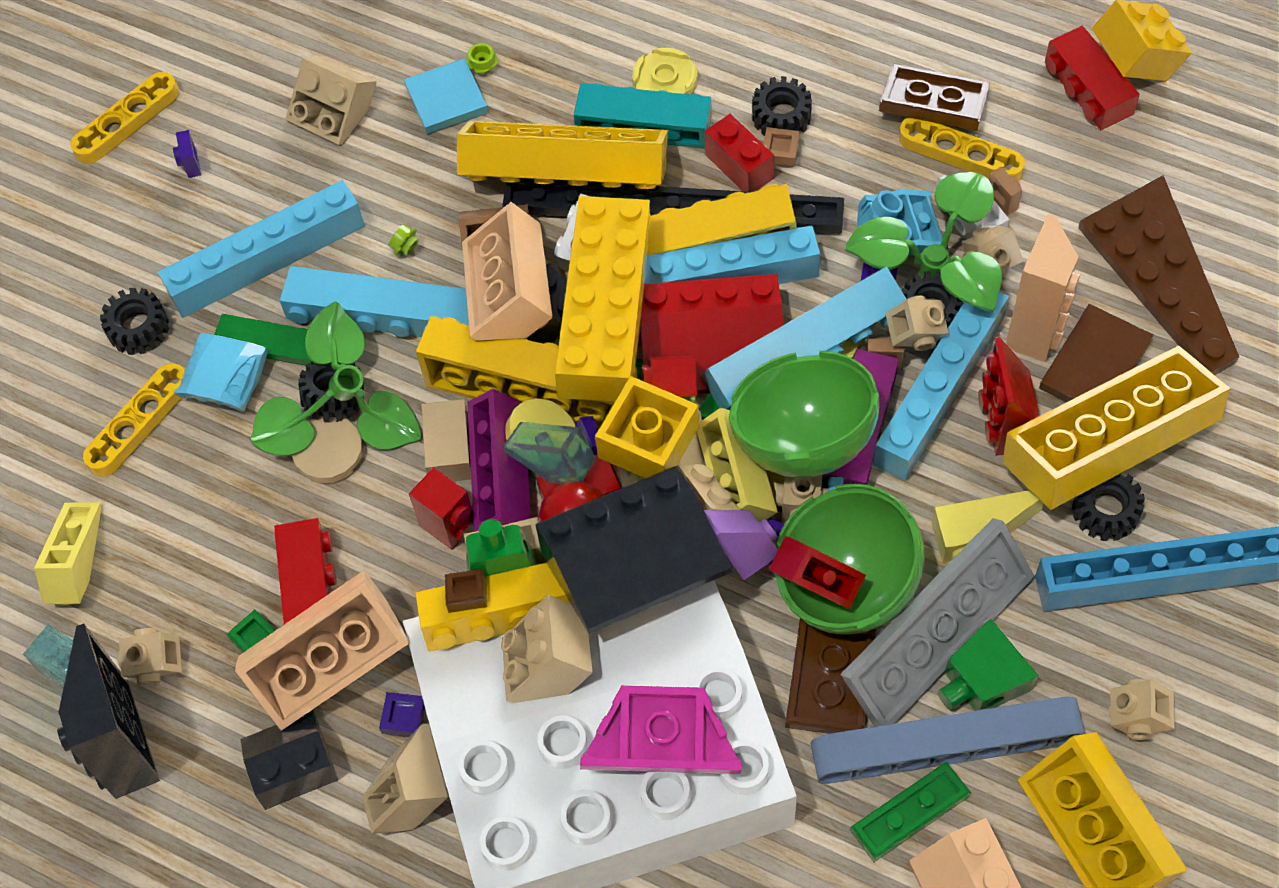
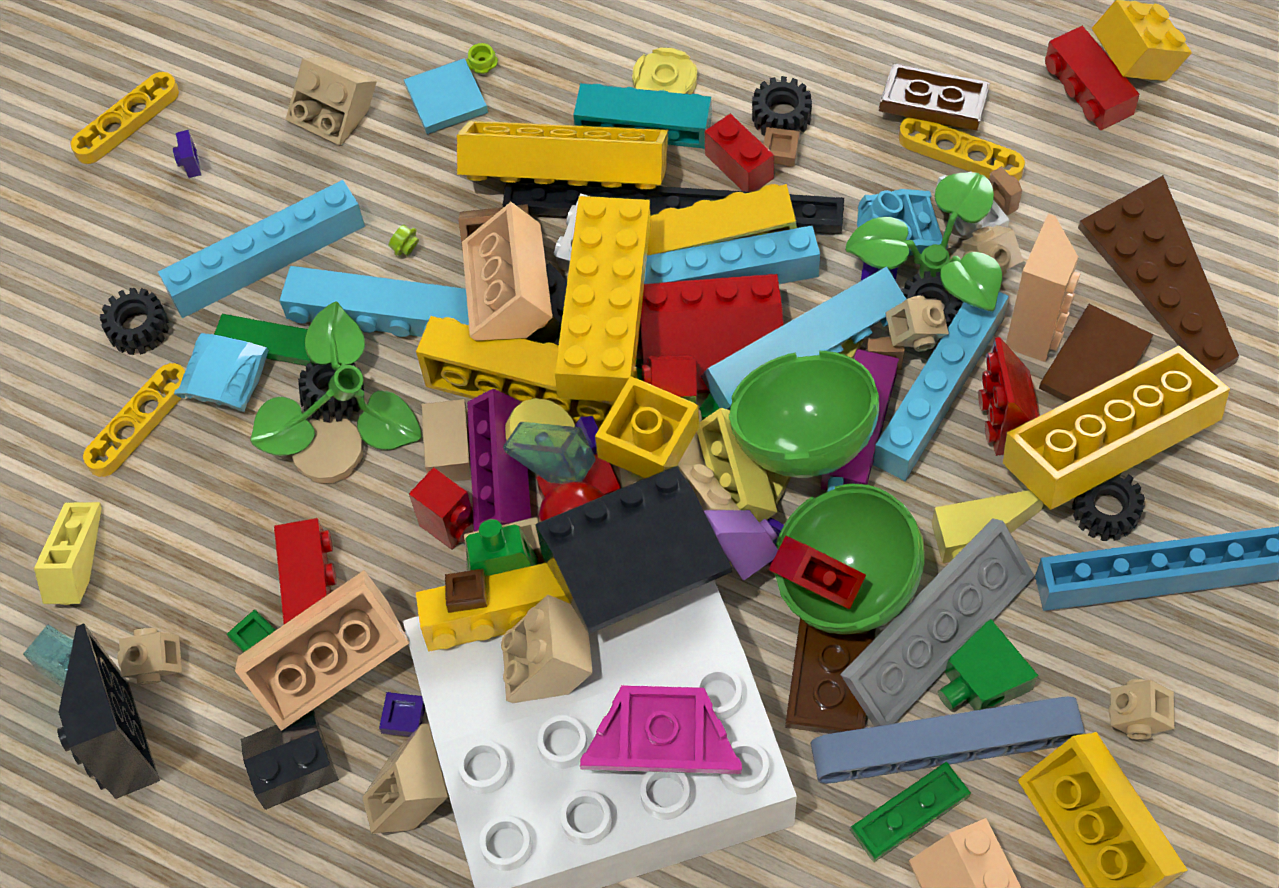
tan brick [775,475,829,524] -> none

